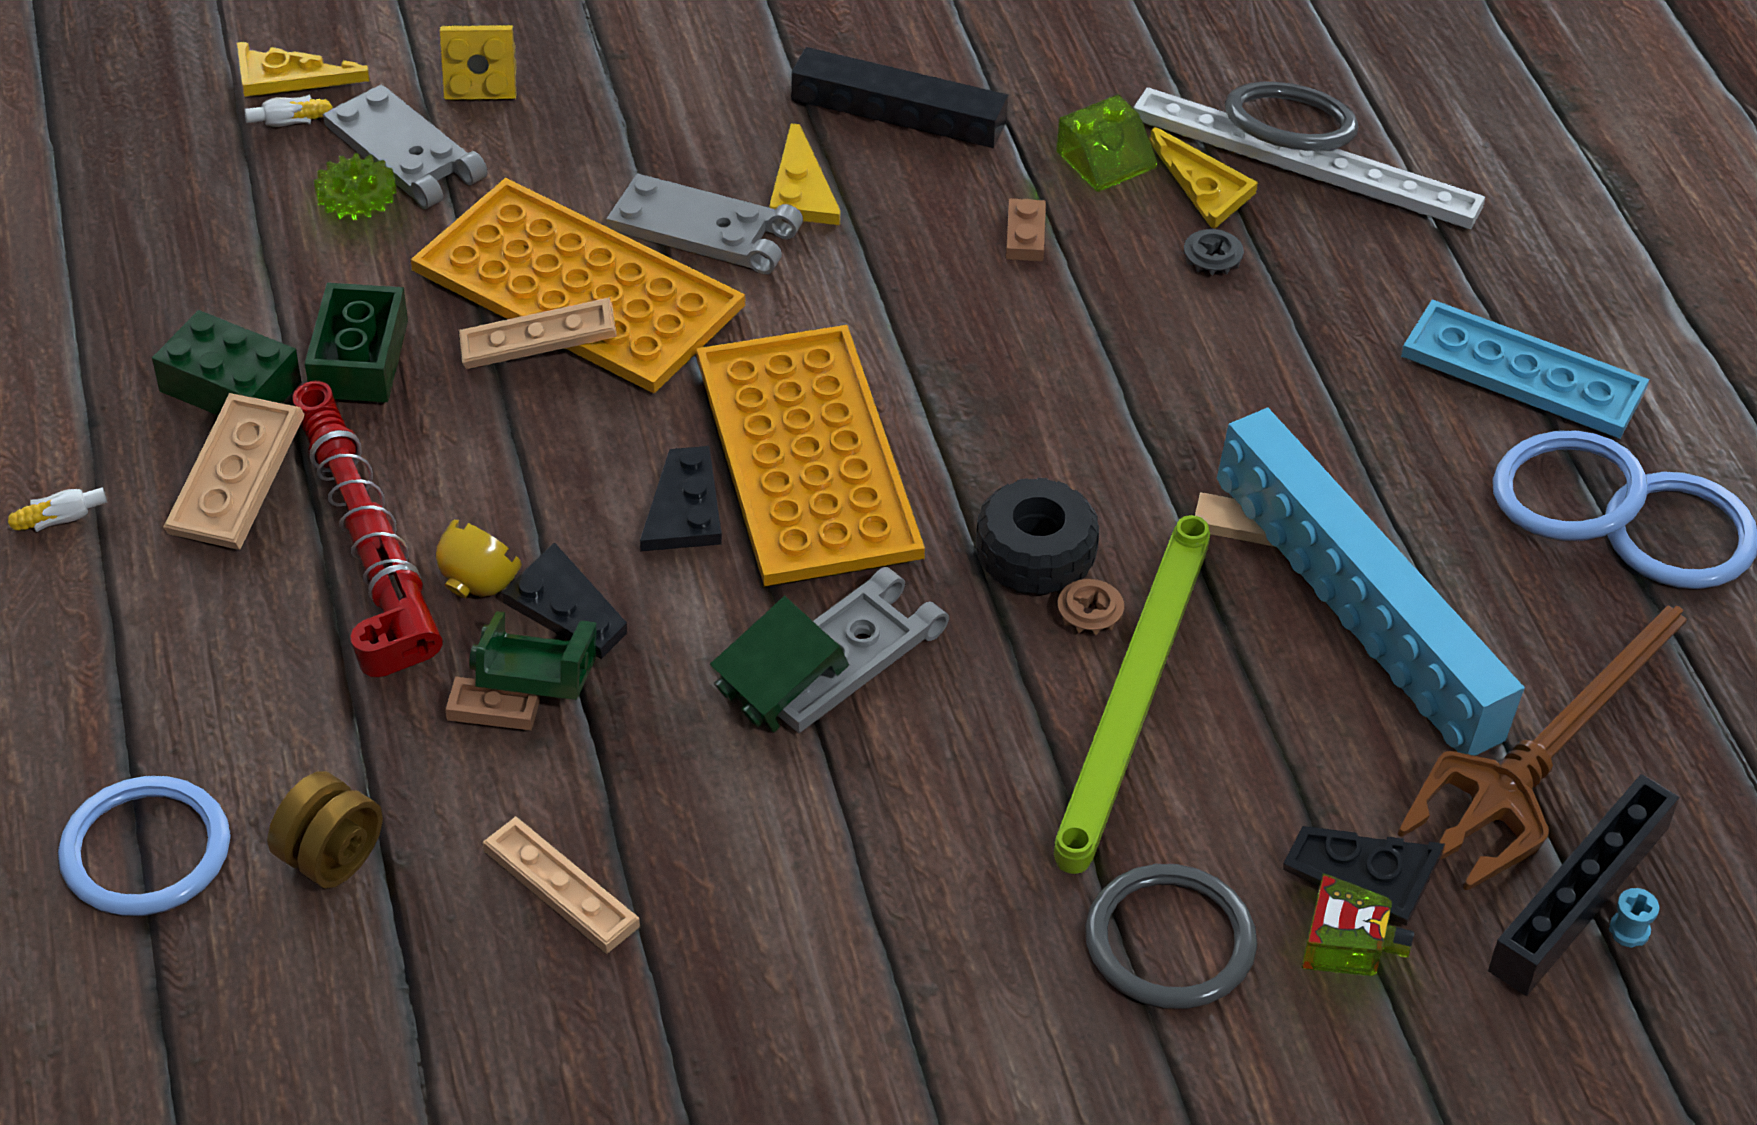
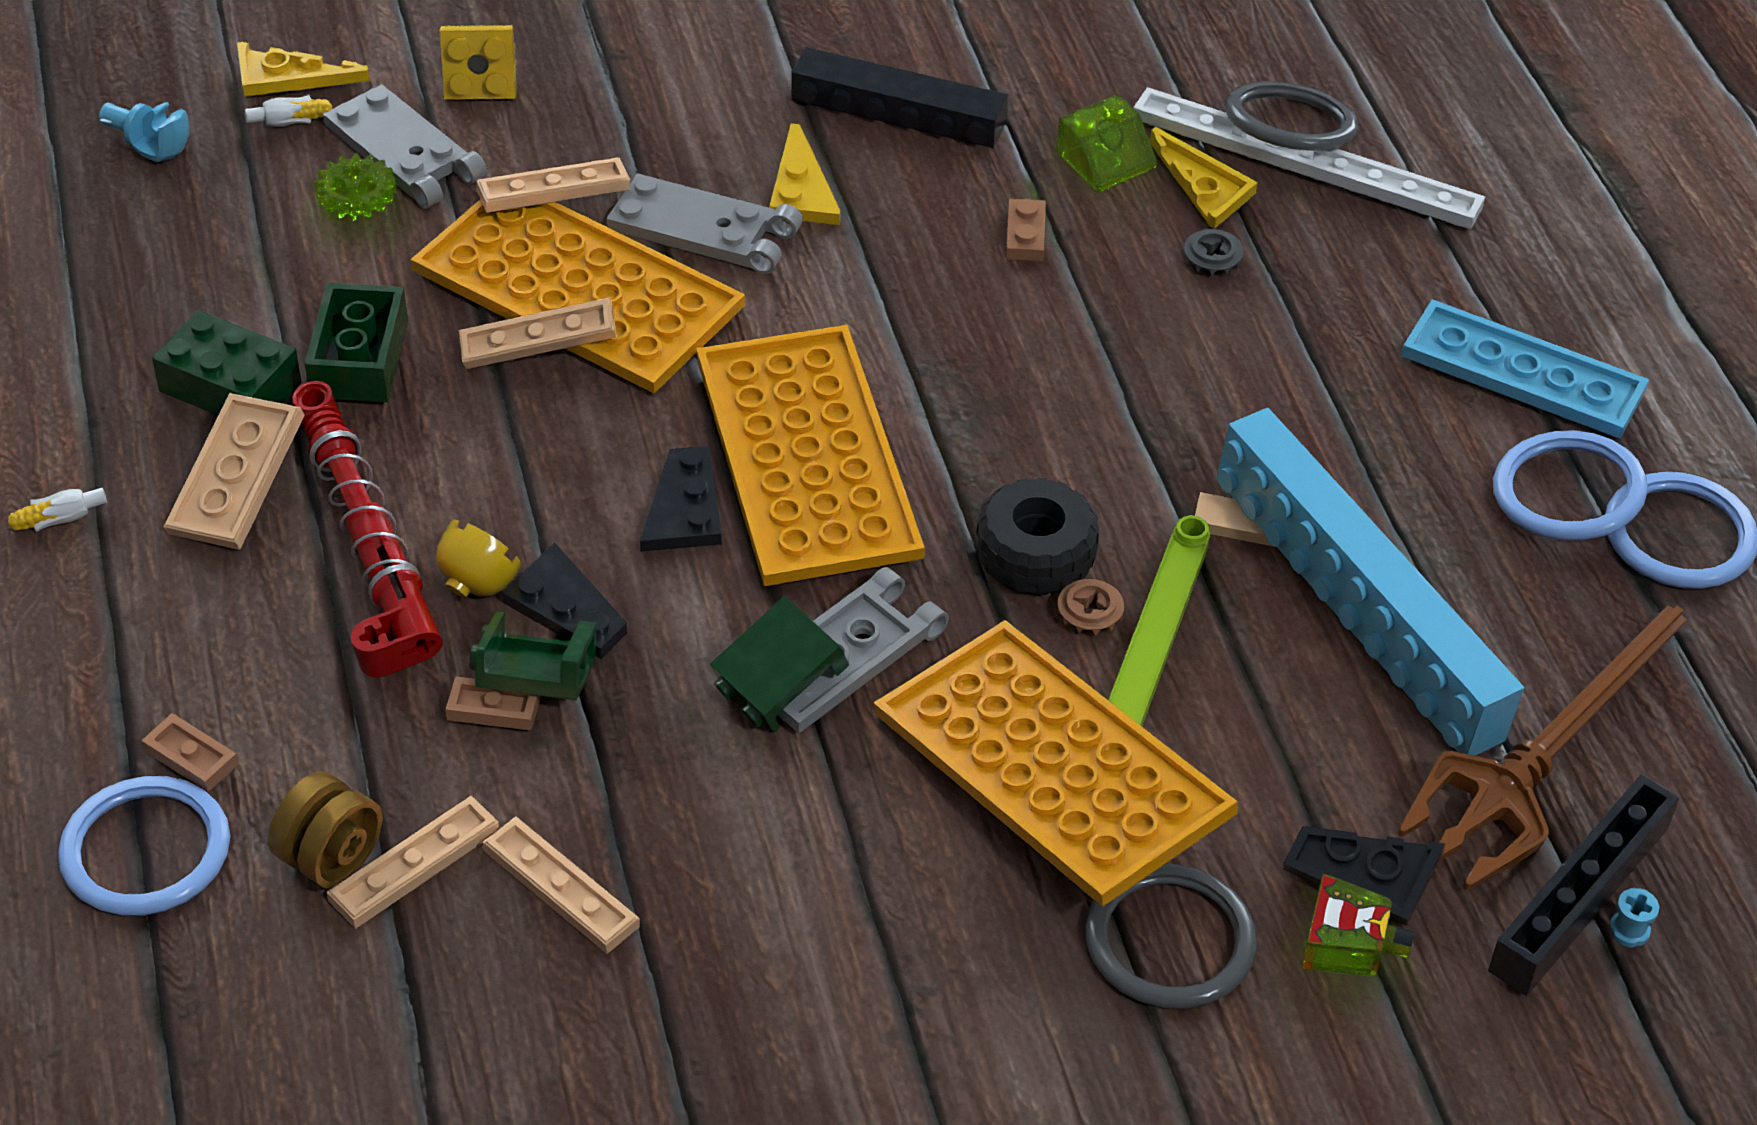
none -> medium azure piece [99,102,189,162]
none -> nougat plate [141,713,239,792]
none -> light nougat tile [327,796,499,929]
none -> light nougat tile [477,158,630,213]
none -> light orange plate [874,620,1238,907]

